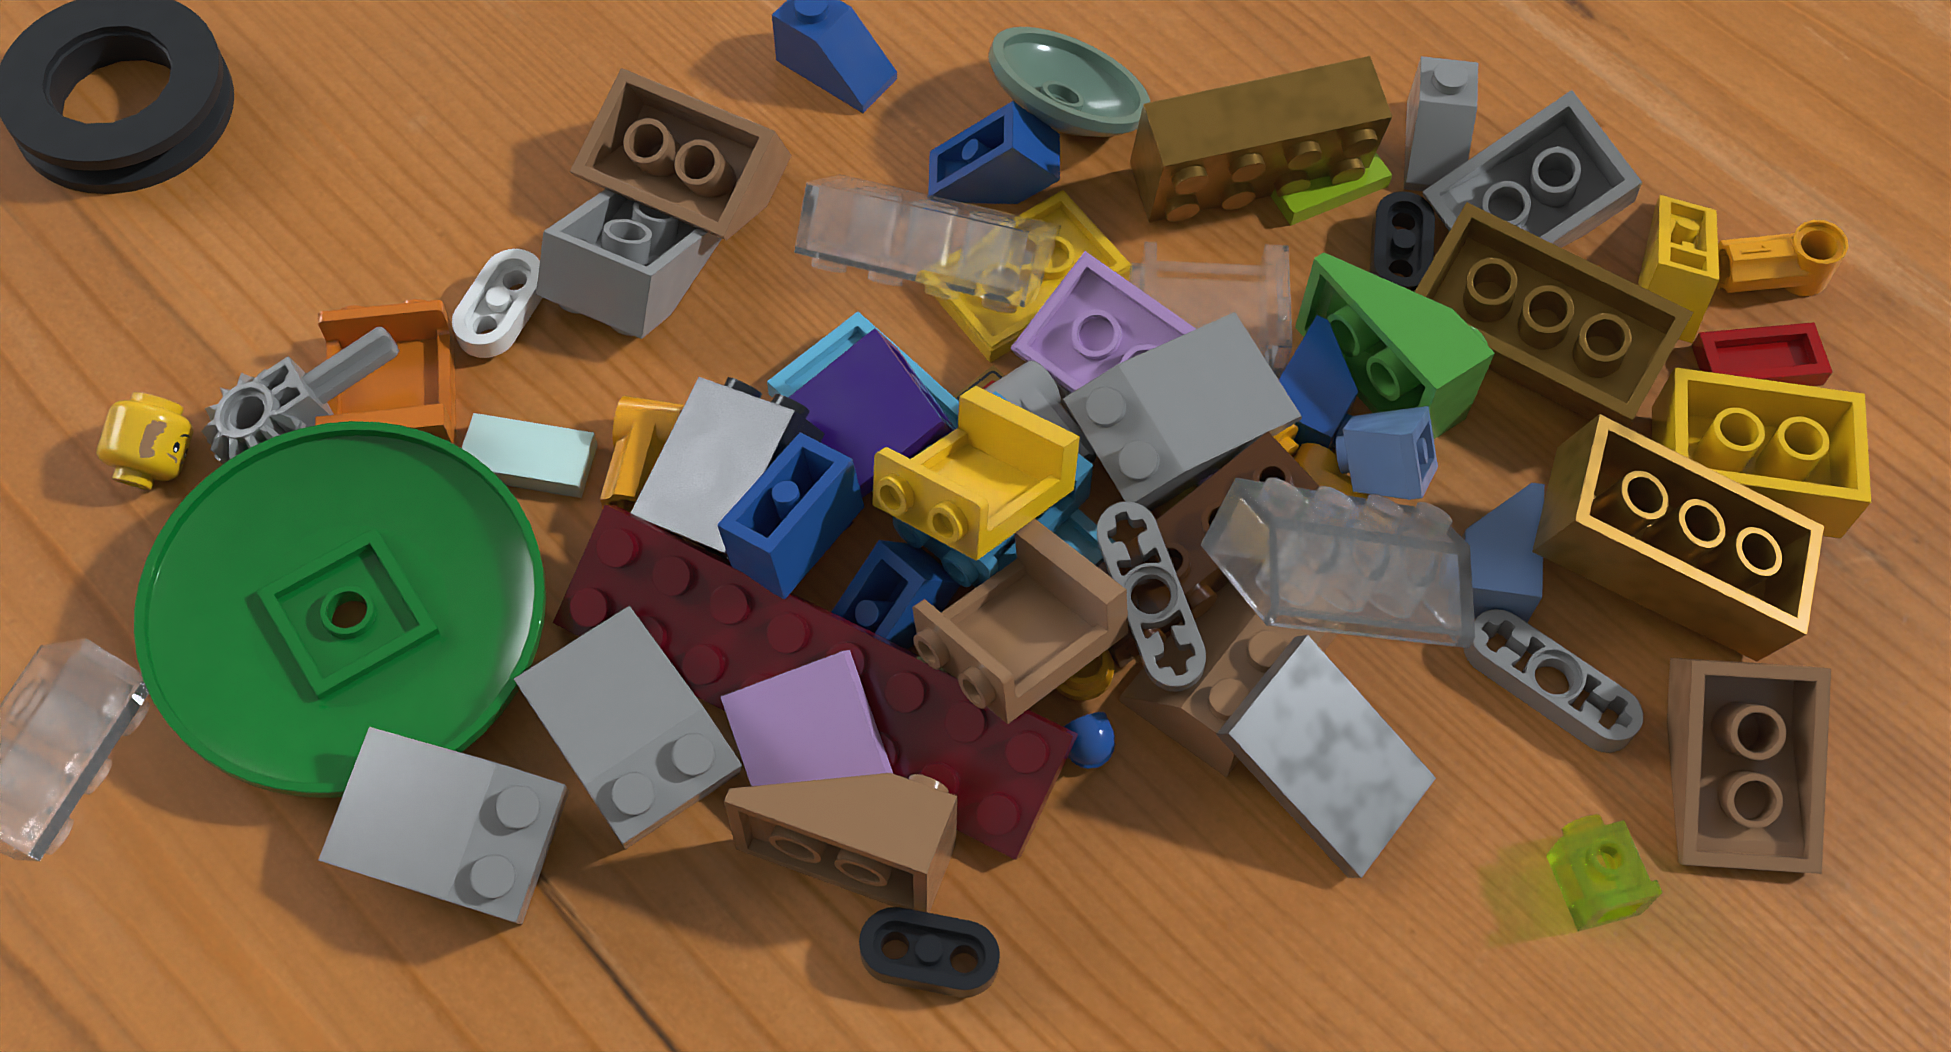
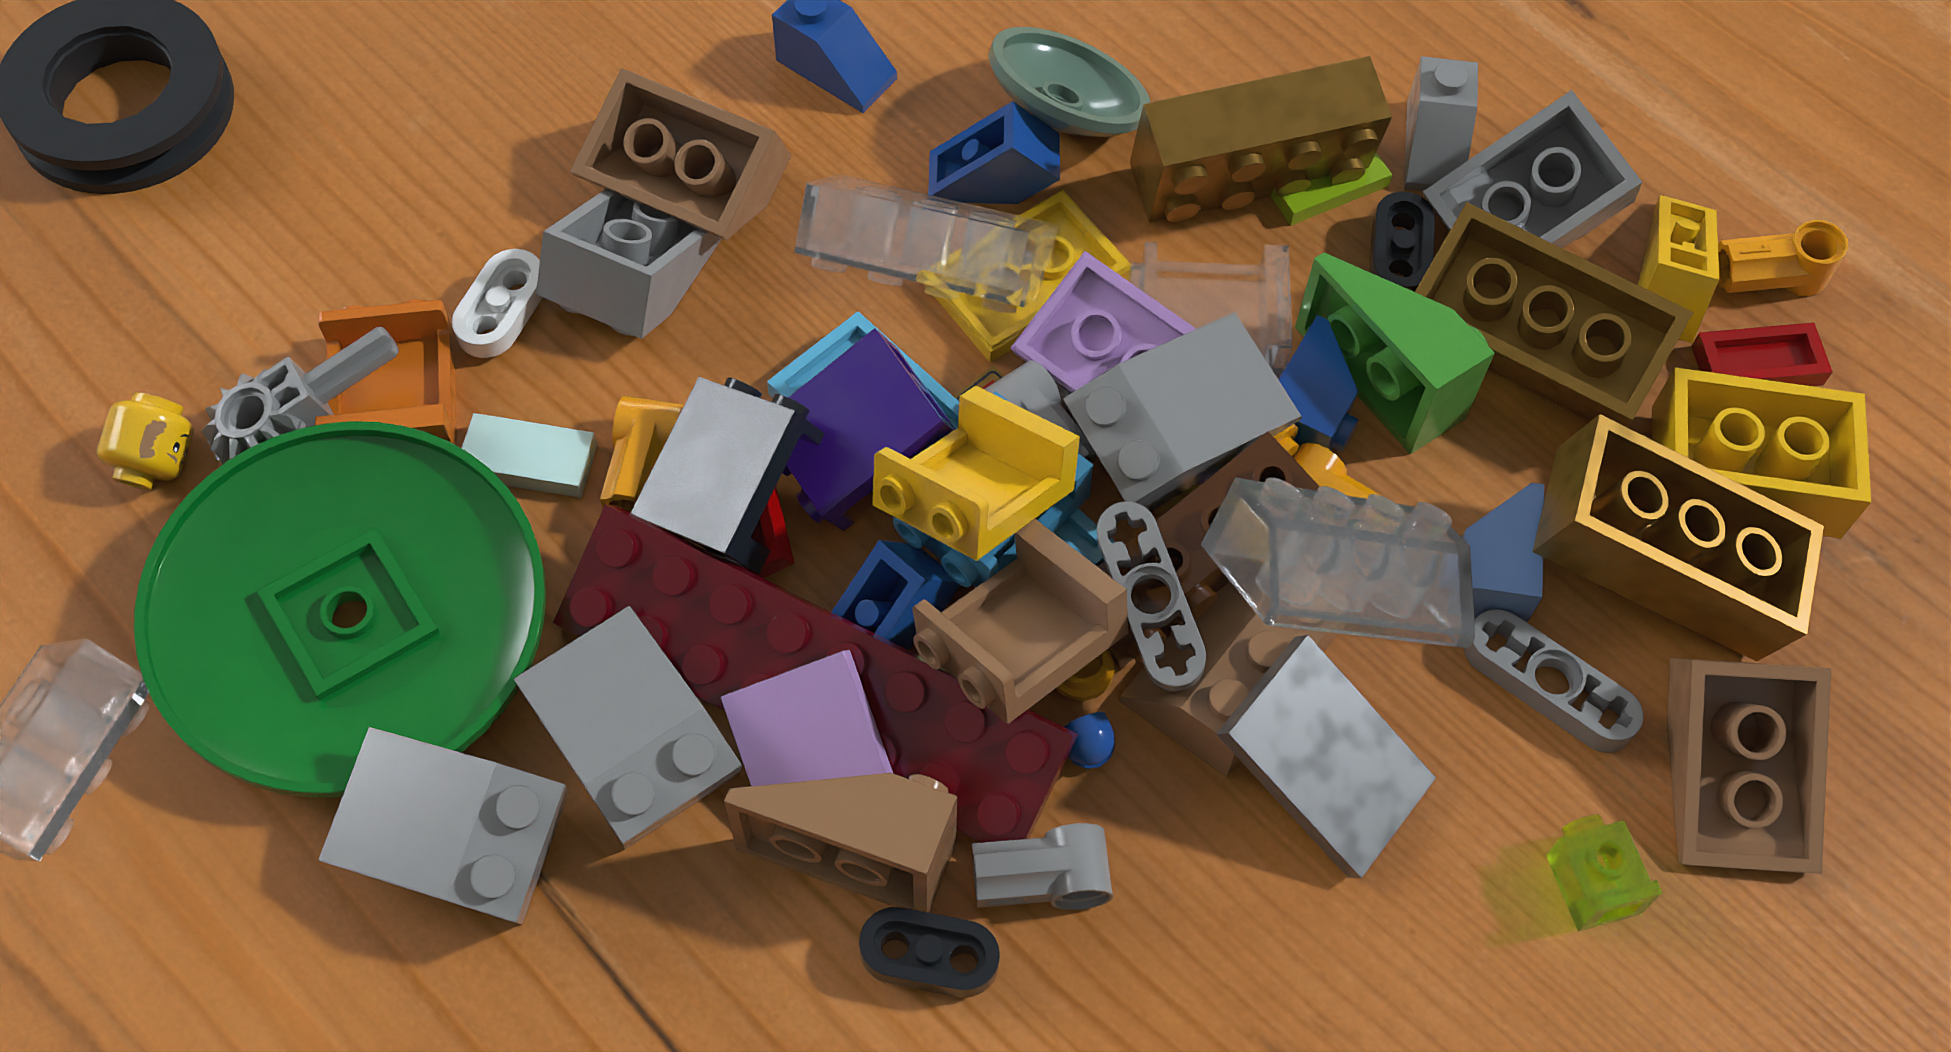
blue brick [717,432,864,600] -> none
medium blue slope [1336,406,1438,500] -> none
none -> light grey piece [972,823,1113,910]

